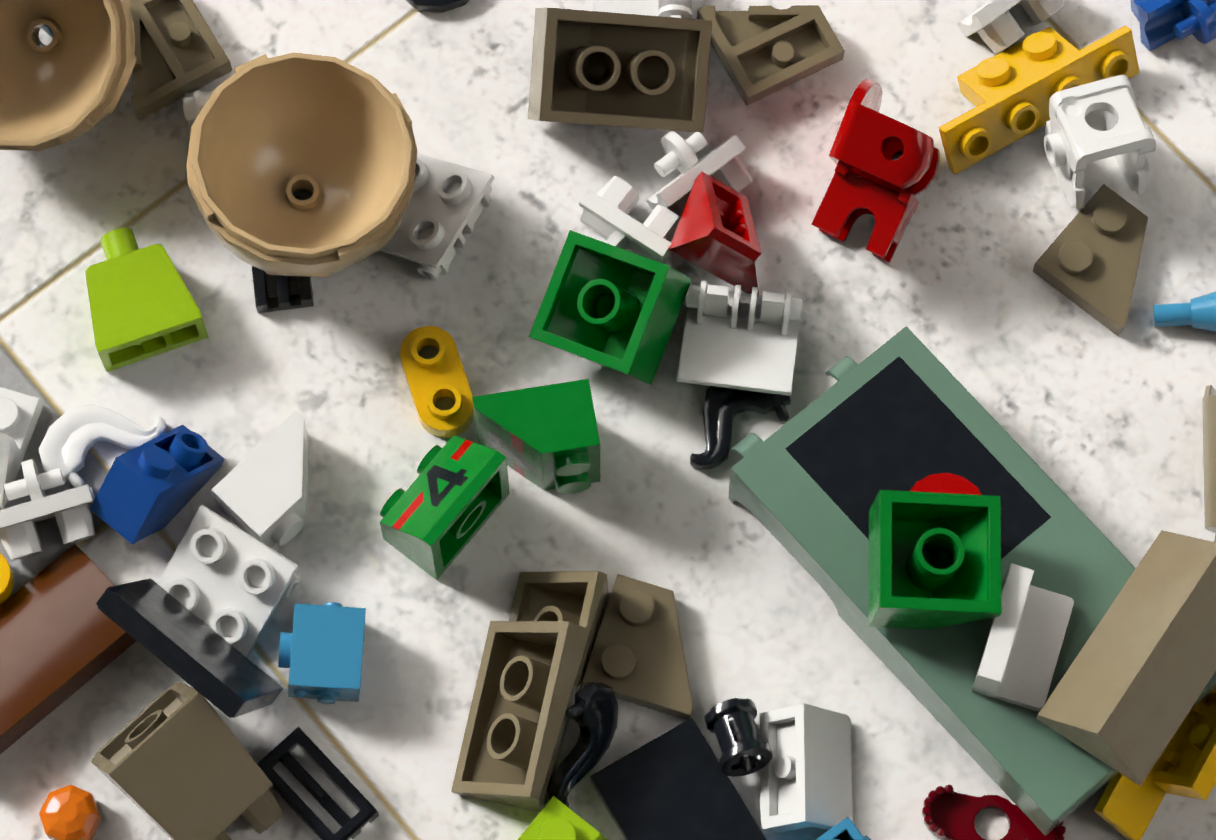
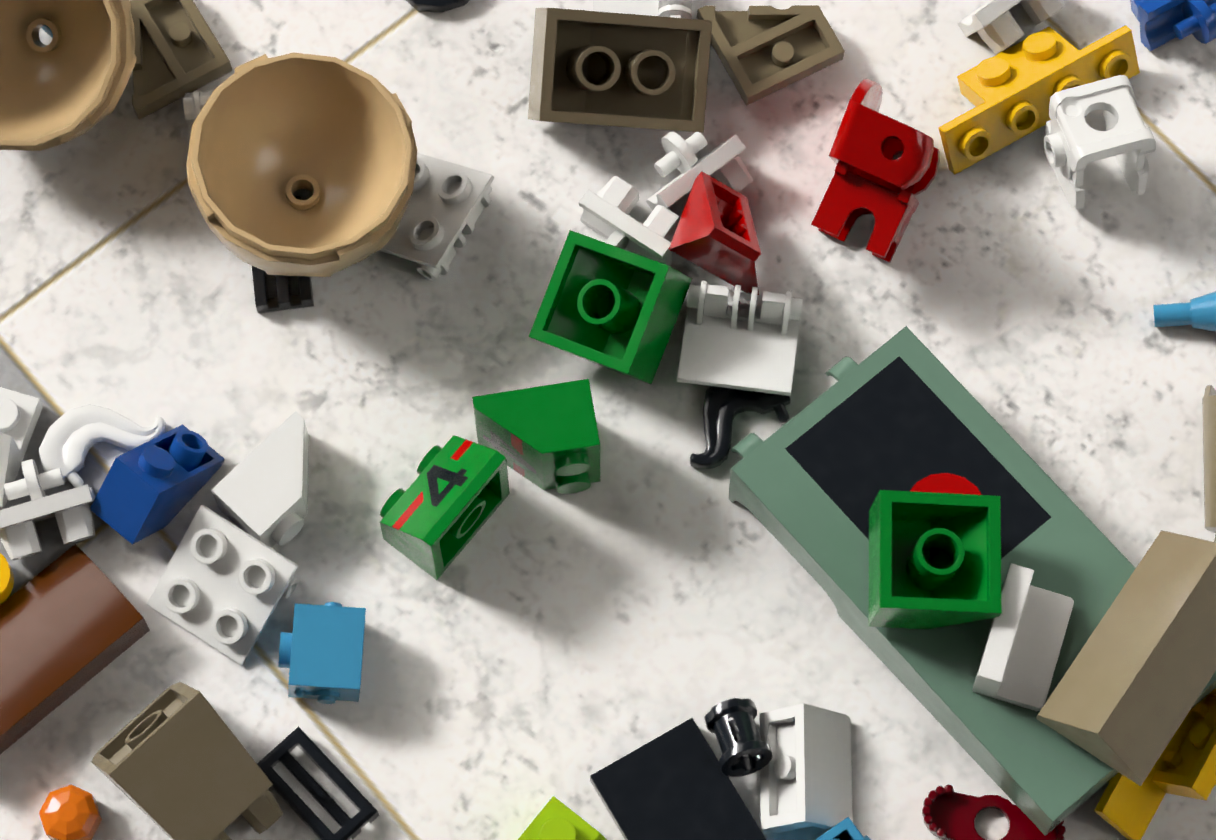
lime torso [85,228,209,372] -> none
black tile [96,578,283,718] -> none
yellow plate [400,326,474,438] -> none
dark tan slope [451,571,608,812] -> none
black piece [548,682,618,807] -> none
dark tan wing [582,574,693,720] -> none
dark tan wing [1033,184,1148,336] -> none

